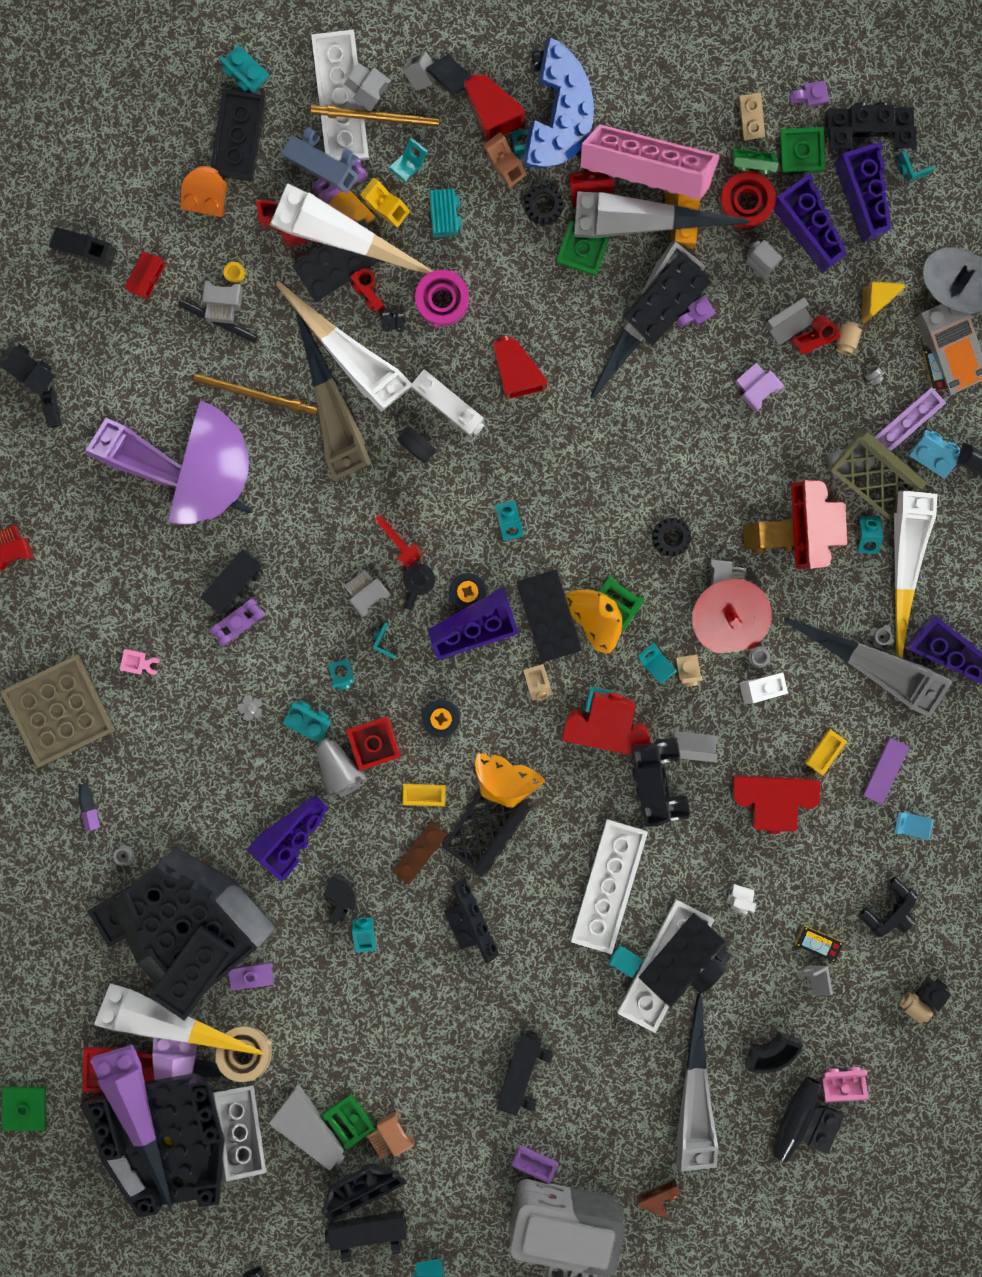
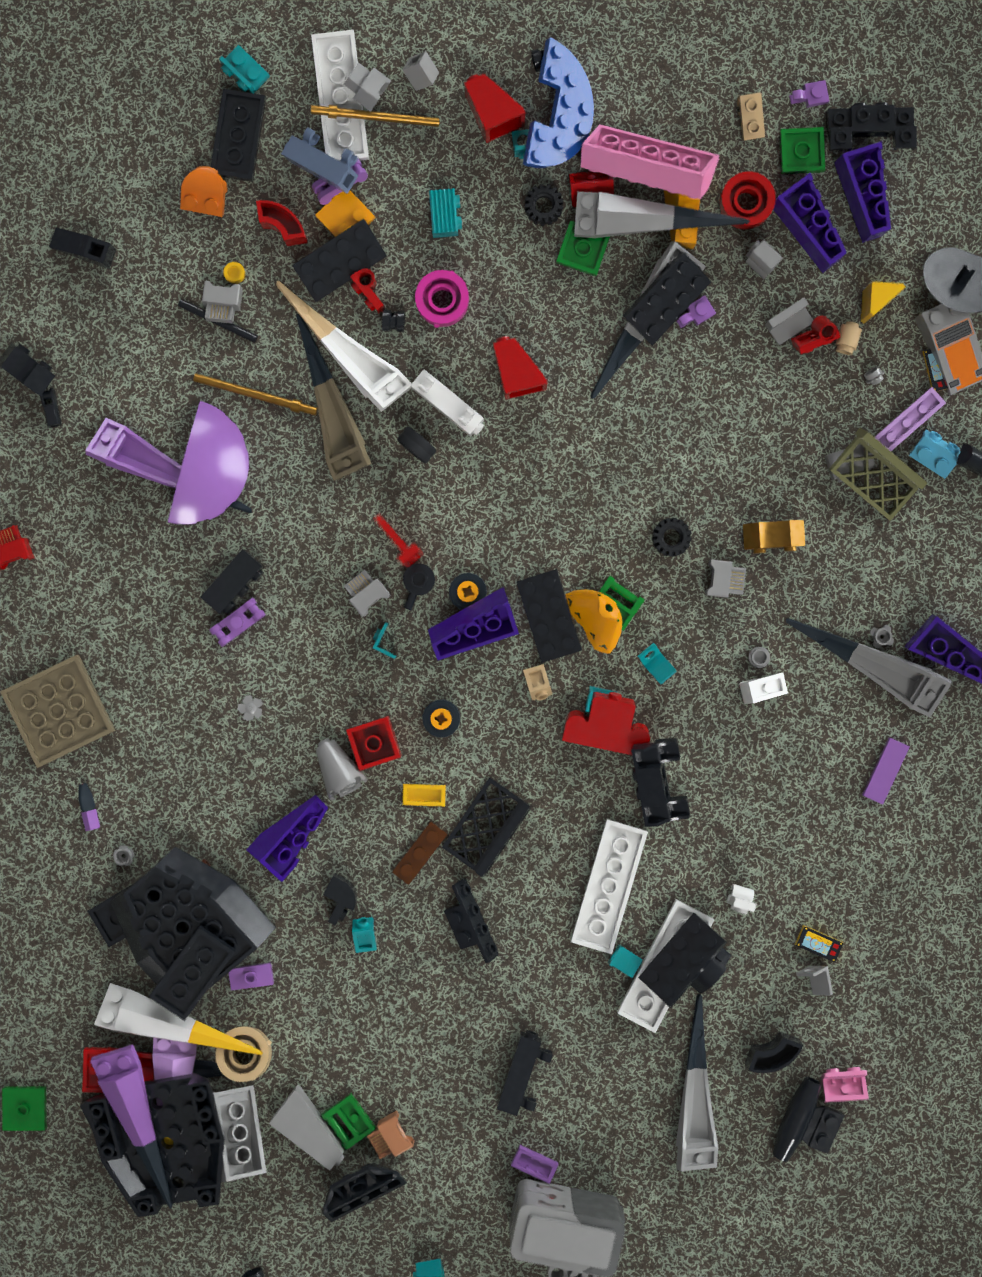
bright pink plate [120,649,160,674] -> none
red panel [125,252,166,301] -> none
white plate [270,183,433,275] -> none
teal bracket [282,700,332,743] -> none
black brick [325,1210,408,1263] -> none
teal bracket [328,659,355,691] -> none
yellow brick [360,178,410,228] -> none
teal bracket [389,138,428,182] -> none
black piece [426,54,471,96] -> none
light orange piece [475,754,545,807] -> none
nougat brick [483,133,527,187] -> none
teal bracket [495,500,524,541] -> none
copper slope [636,1179,681,1218] -> none
light grey panel [674,731,718,763] -> none
tan bracket [676,654,703,687] -> none
piece [692,579,772,654] -> none
green plate [731,148,778,174] -> none
red brick [731,776,821,834] -> none
lavender piece [735,363,784,412] -> none
brick [790,481,847,569] -> none
yellow tile [804,729,847,776] -> none
teal bracket [857,516,883,554] -> none
black connector [858,877,918,938] -> none
white plate [894,491,937,659] -> none
medium azure bracket [894,812,934,840] -> none
teal bracket [897,150,935,183] -> none
tan brick [899,992,933,1023] -> none
black brick [916,977,952,1012] -> none

